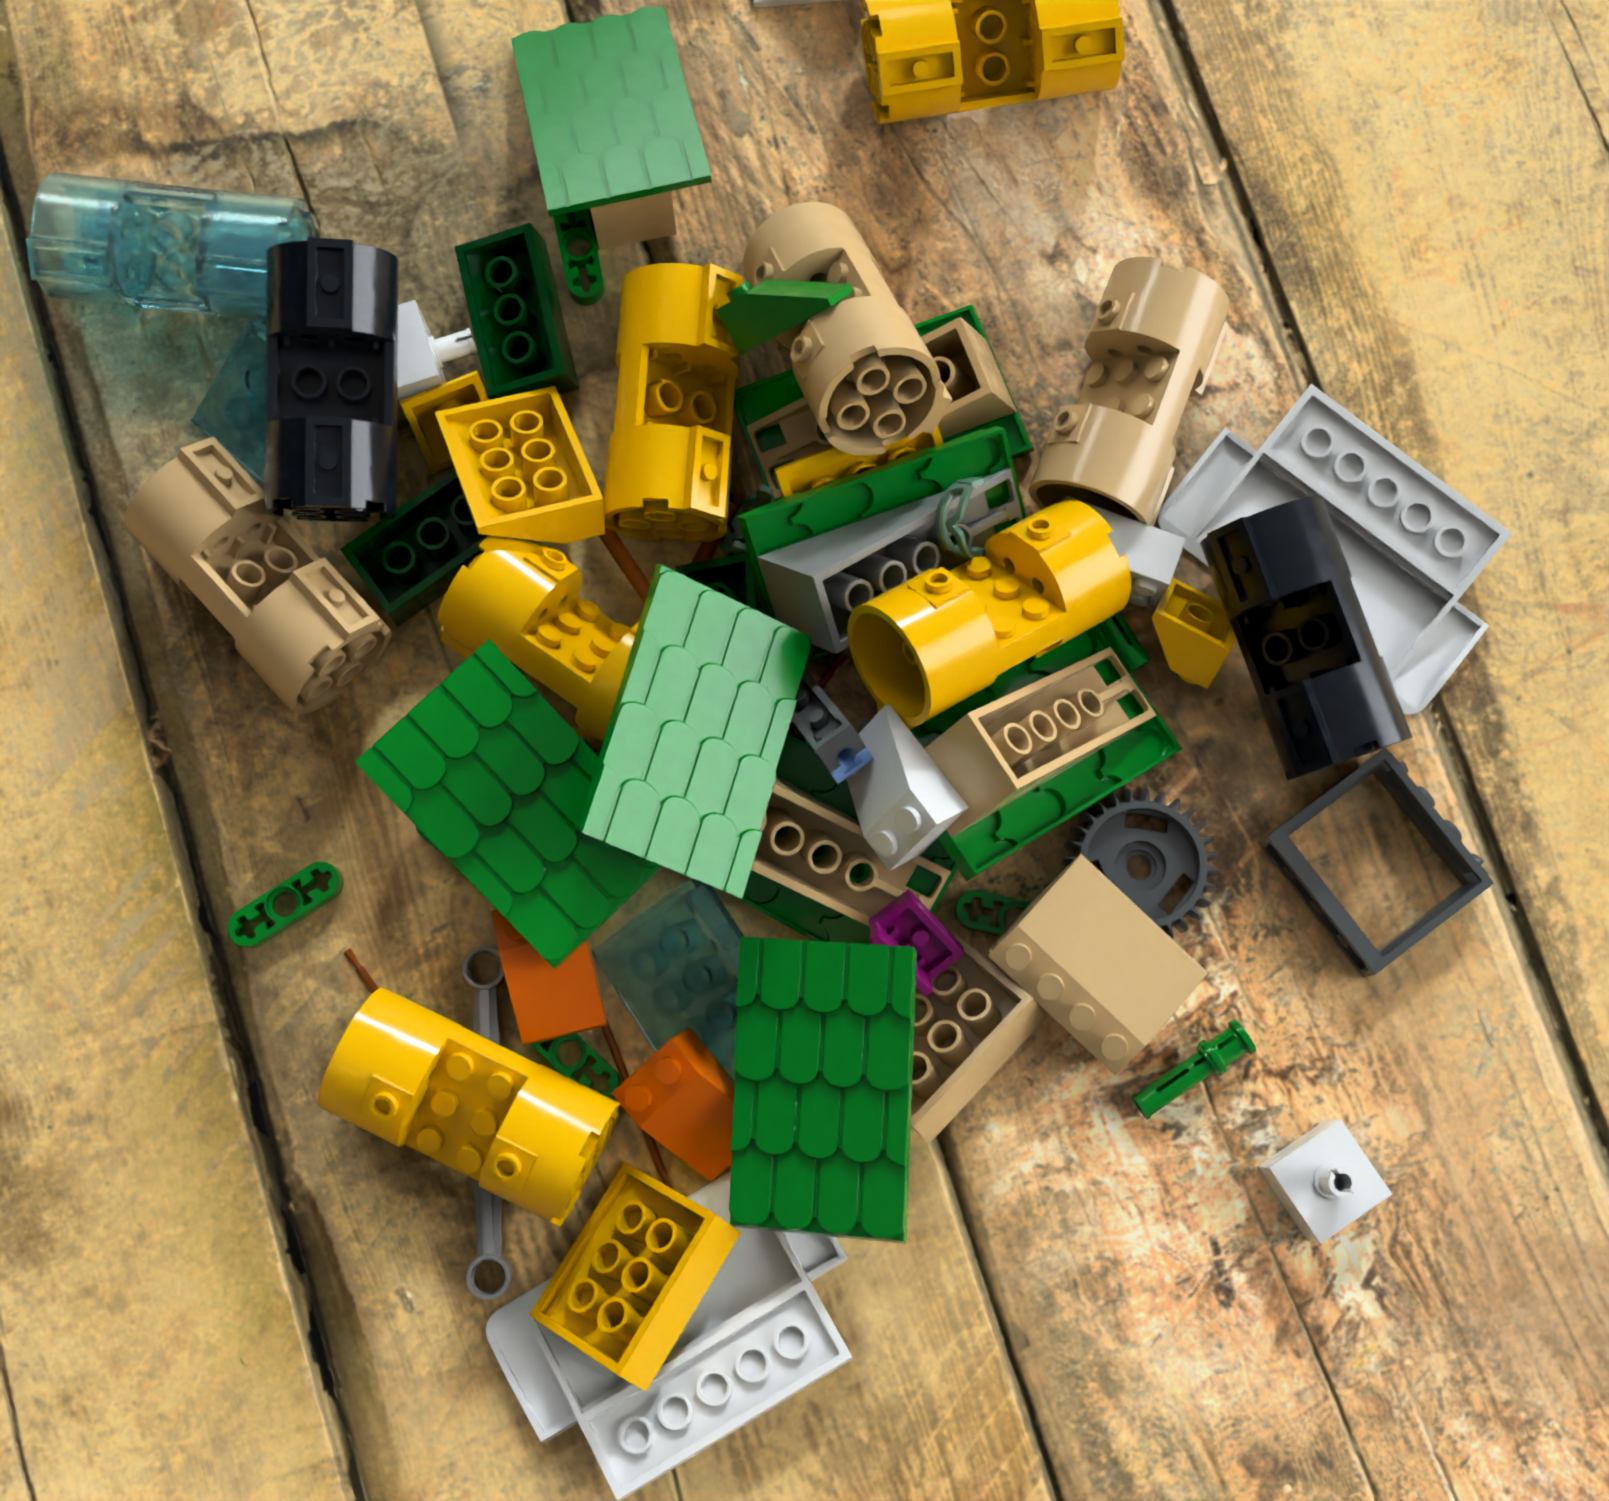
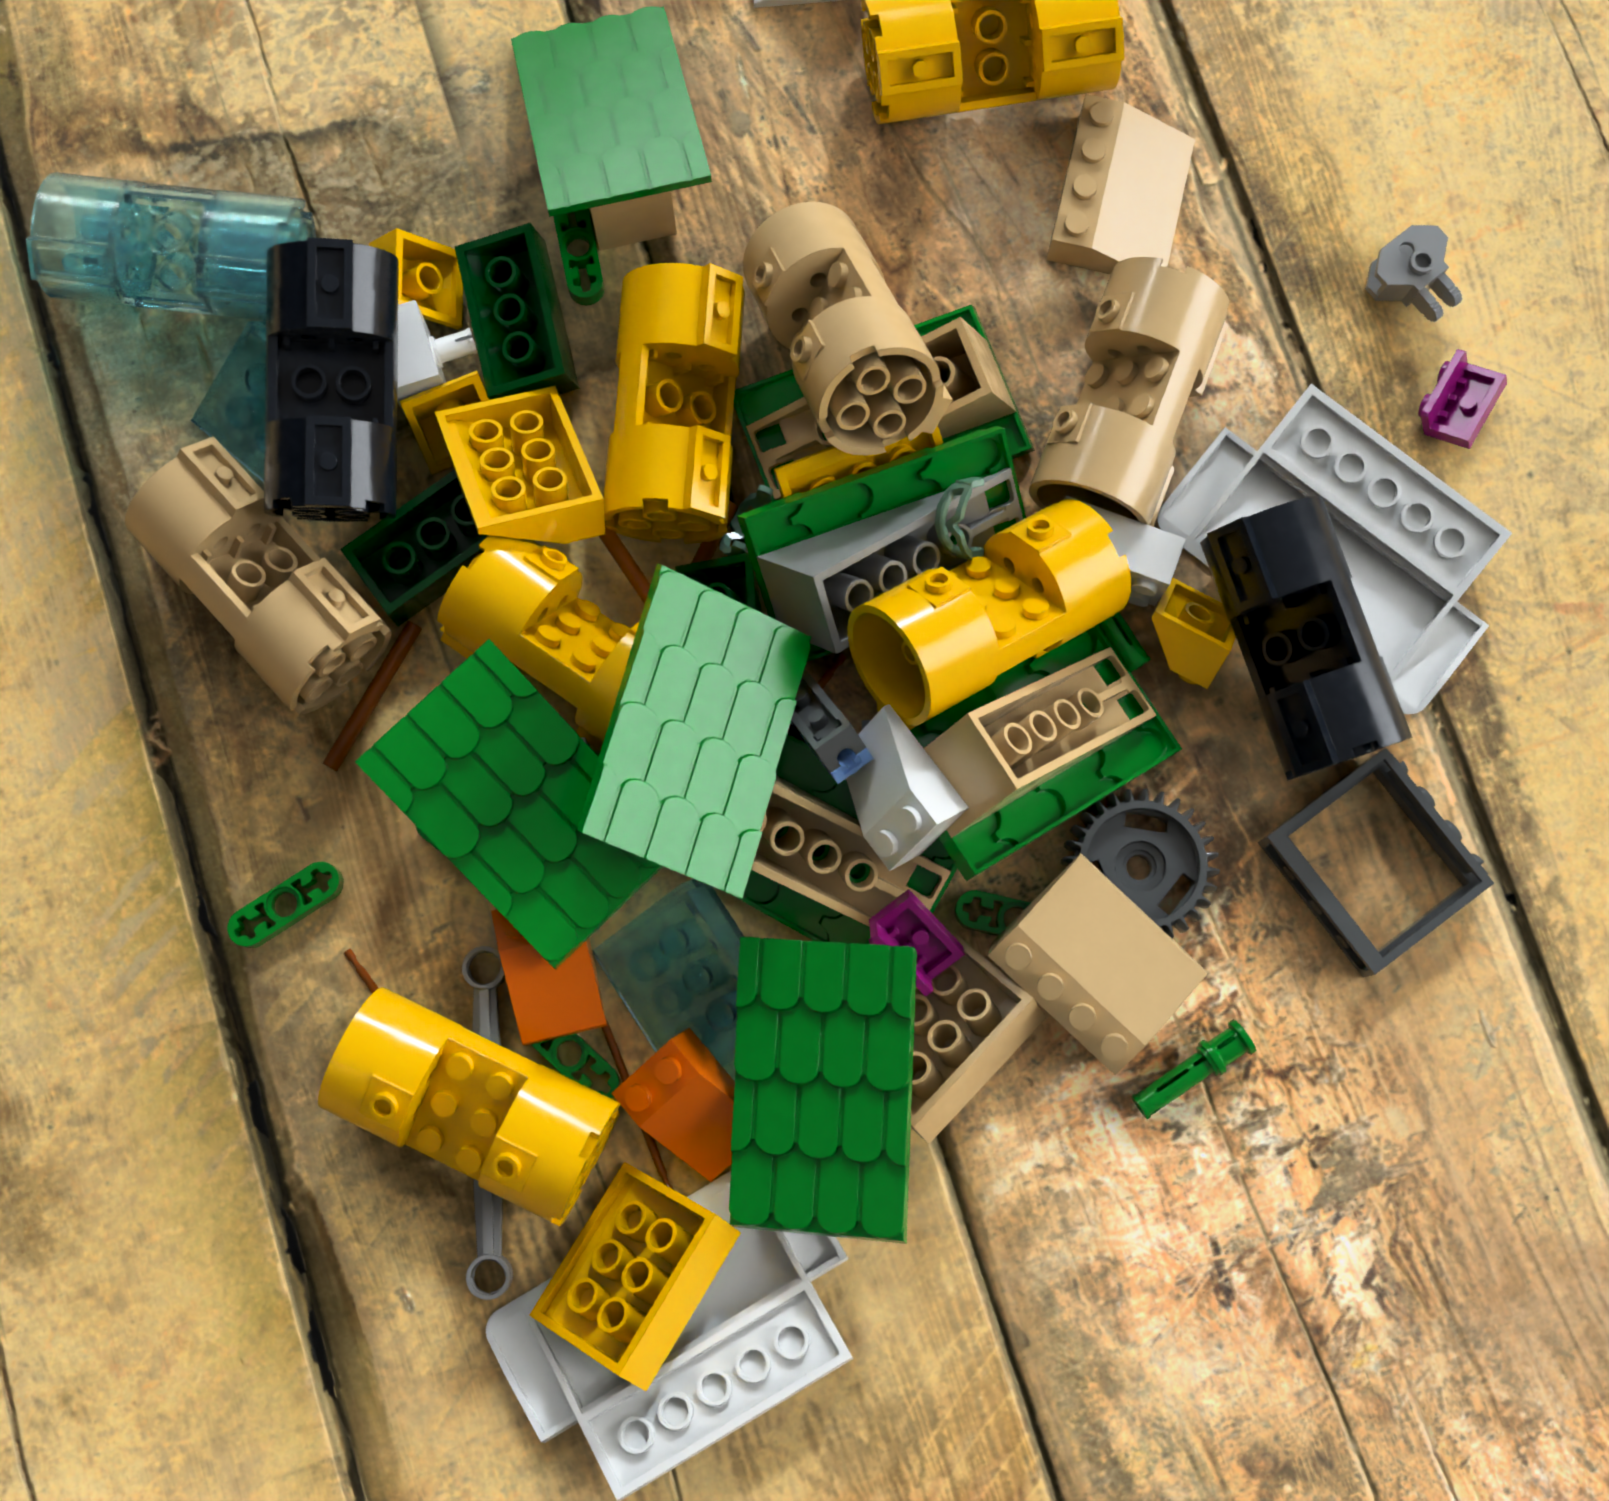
green slope [716,279,853,355] -> none
white brick [1257,1119,1392,1244] -> none
none -> dark orange bar [322,621,422,772]
none -> yellow slope [369,228,463,330]
none -> tan slope [1046,94,1195,274]
none -> light grey hinge [1365,225,1463,322]
none -> magenta bracket [1418,349,1507,449]

